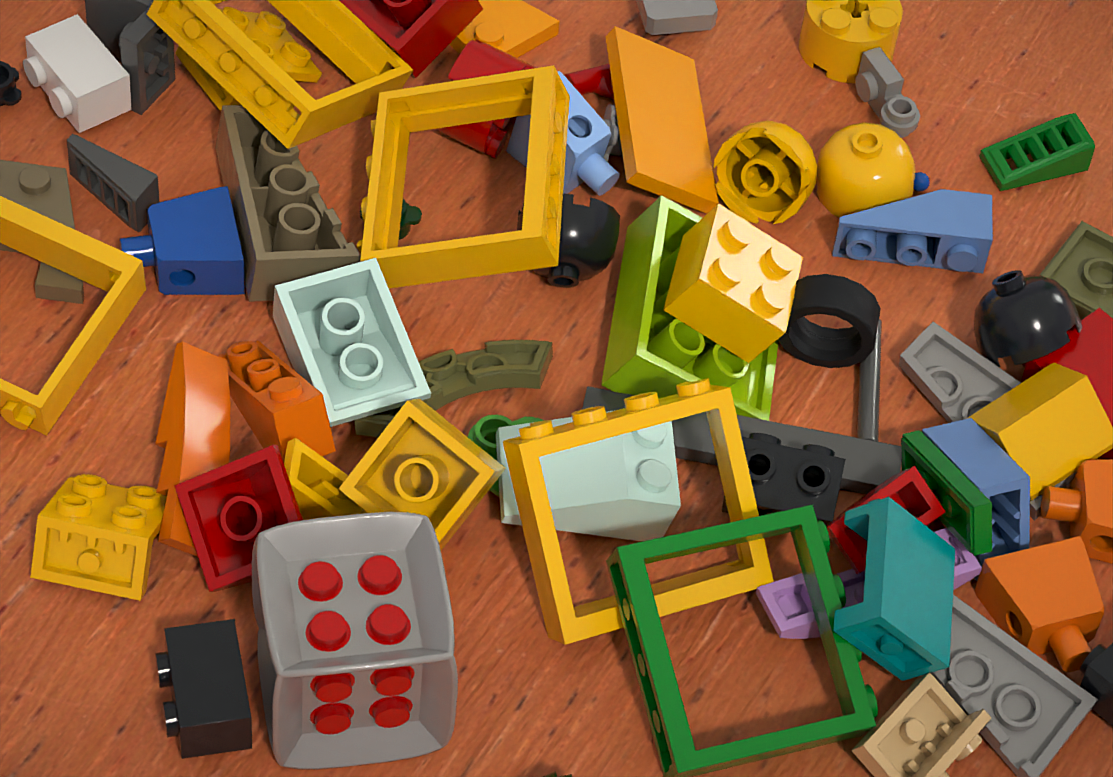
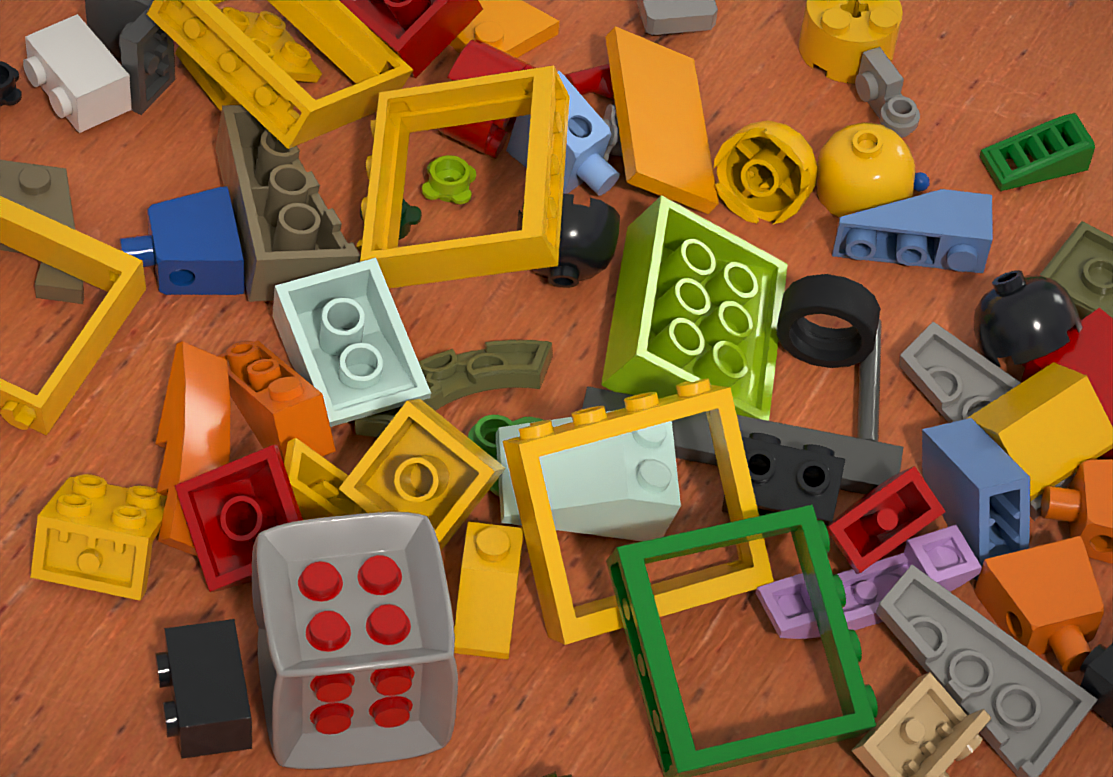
dark grey slope [67,134,160,232] -> none
yellow brick [663,204,803,363] -> none
teal panel [833,497,955,681] -> none
green tile [901,430,992,556] -> none
none -> lime plate [422,155,476,204]
none -> yellow slope [454,522,523,660]

